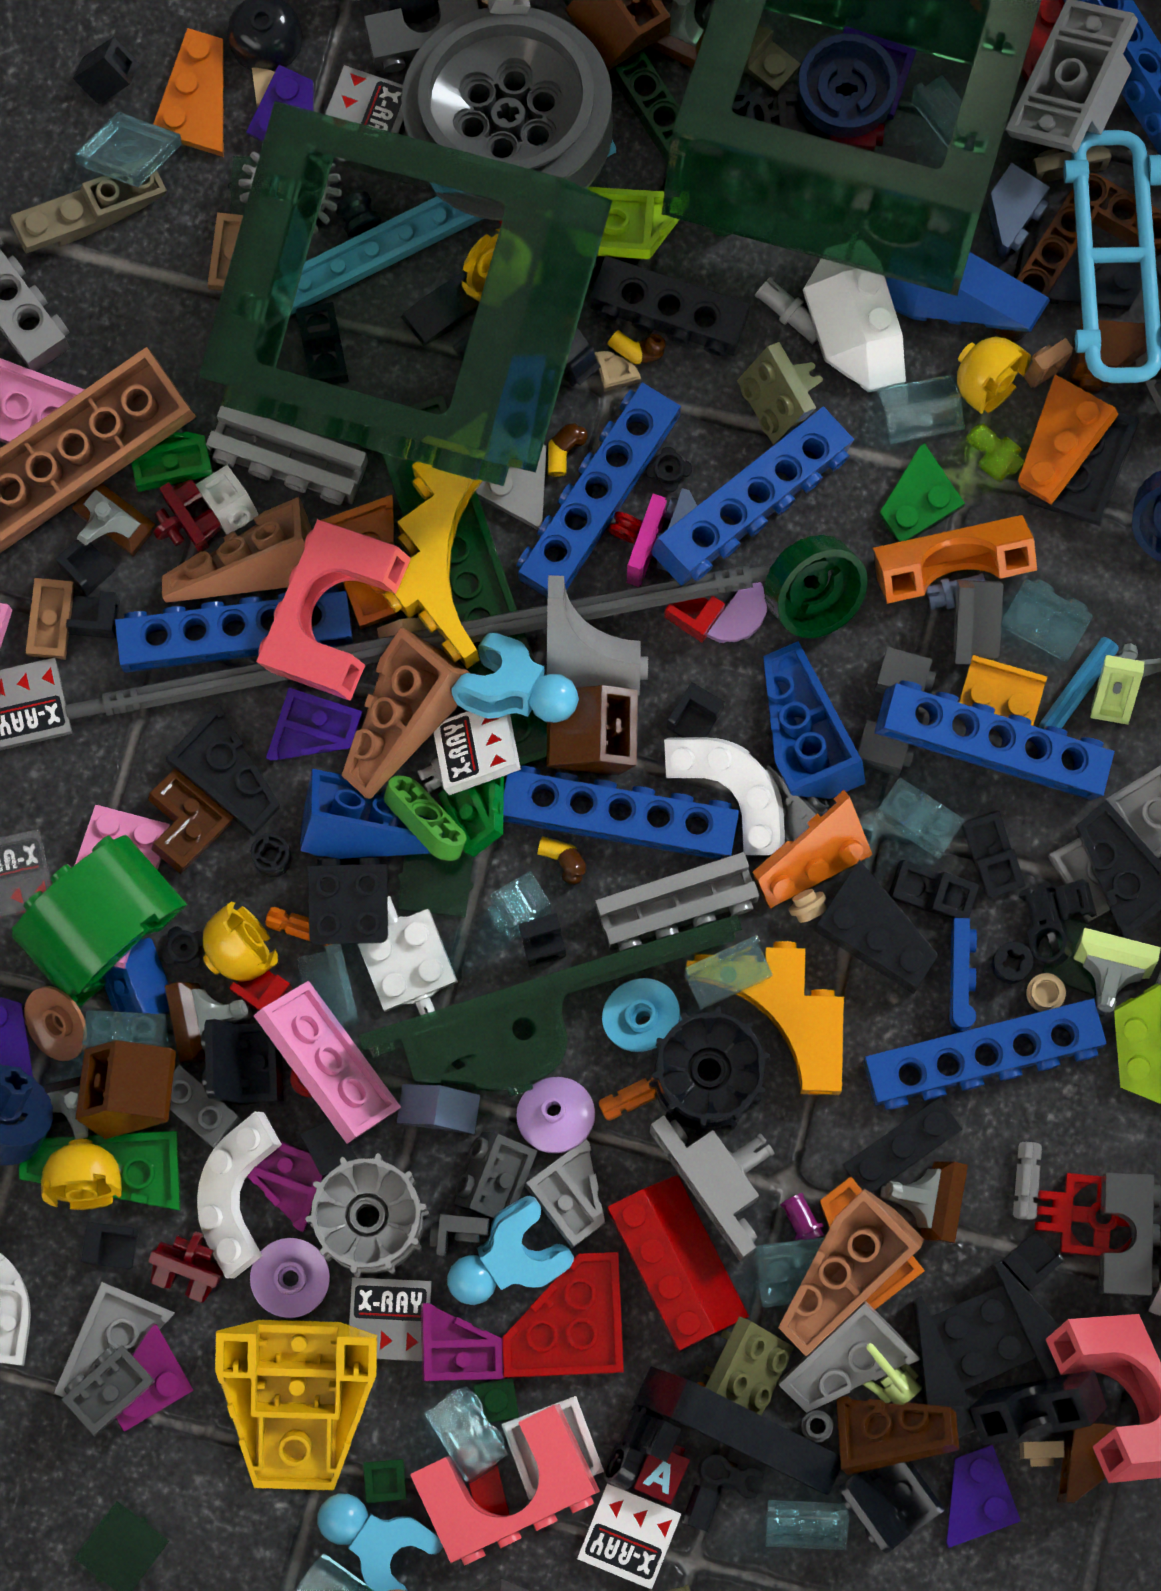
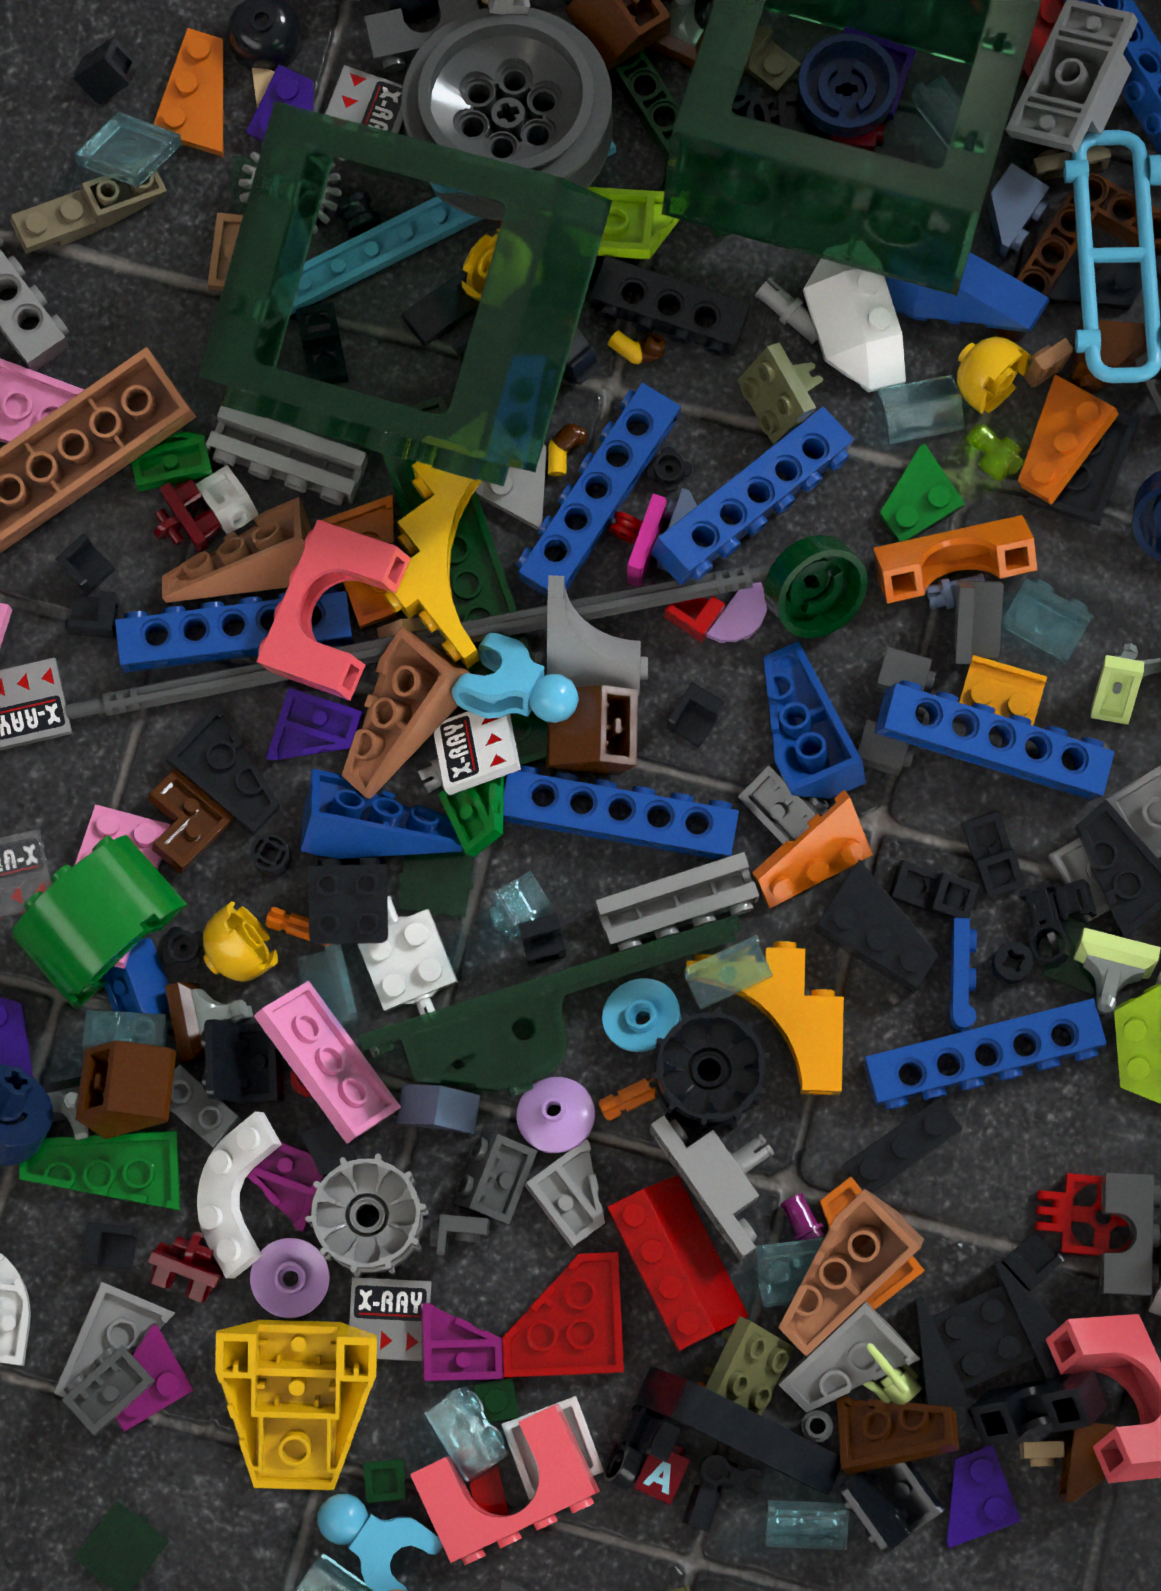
nougat dish [24,986,87,1061] -> none
medium nougat plate [26,578,75,660] -> none
yellow cylinder [41,1139,122,1210] -> none
piece [72,483,157,557] -> none
red panel [229,970,293,1011] -> none
bright green beam [384,776,466,861] -> none
medium azure piece [447,1196,574,1305] -> none
arm [537,836,586,885] -> none
tile [577,1483,681,1589] -> none
tan tile [594,351,641,392] -> none
white plate [664,737,785,855] -> none
tan plate [788,889,827,923] -> none
clear light blue brick [875,777,965,860] -> none
piece [880,1161,968,1243] -> none
light grey axle [1013,1142,1042,1220] -> none
tan plate [1026,973,1066,1012] -> none
dark azure axle [1039,637,1119,729] -> none

